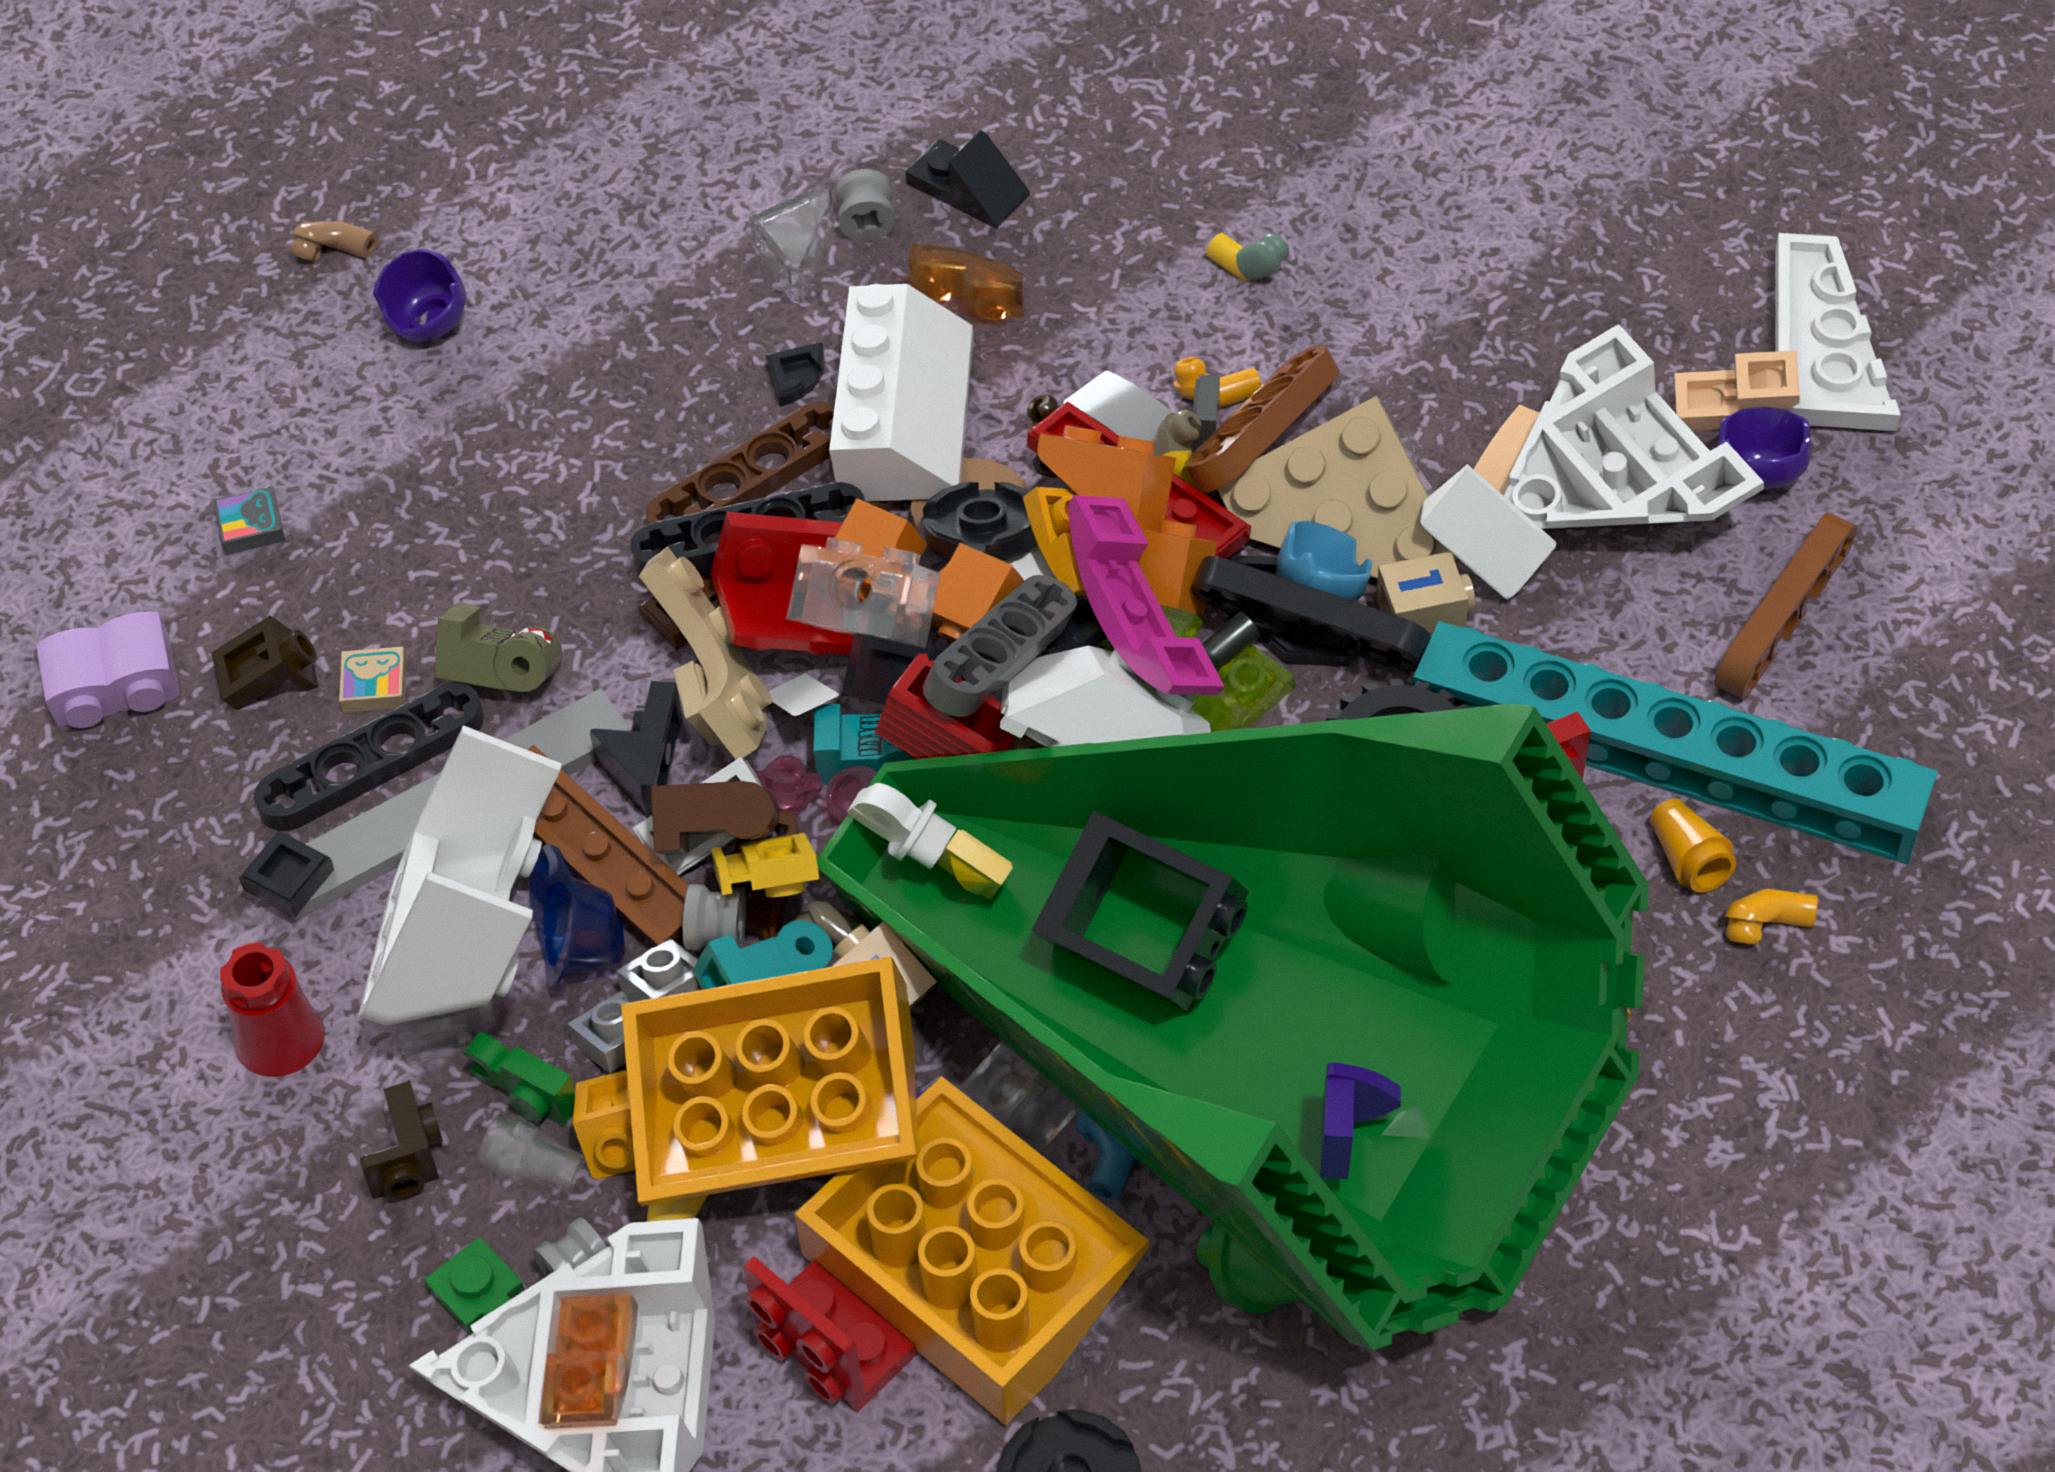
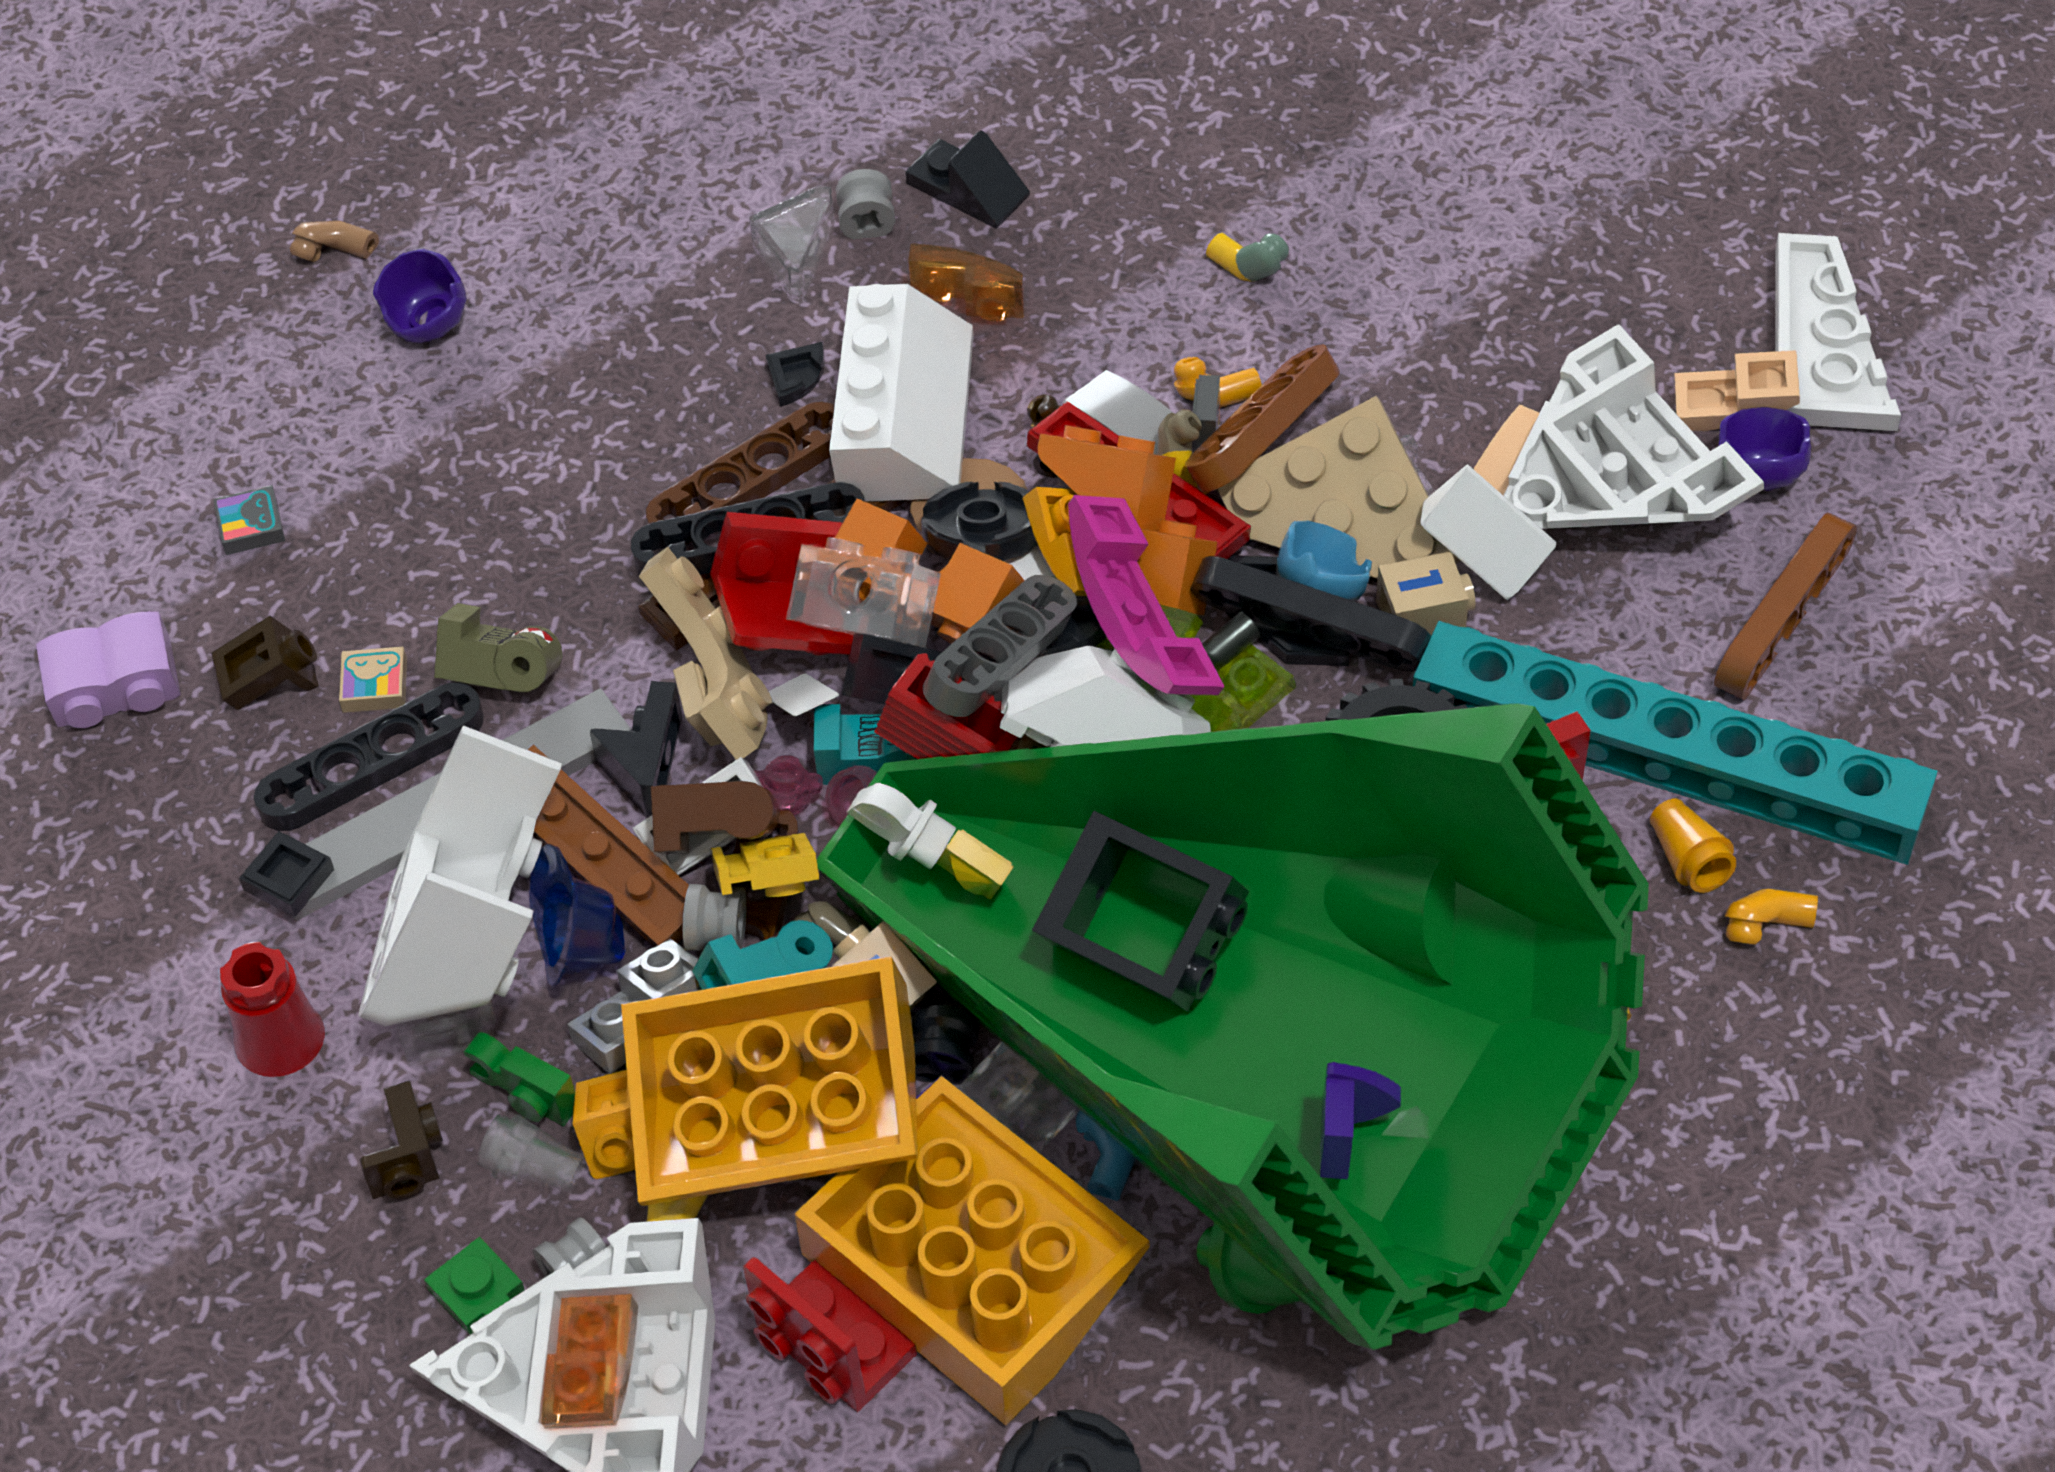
none -> black wheel [912,1005,980,1085]

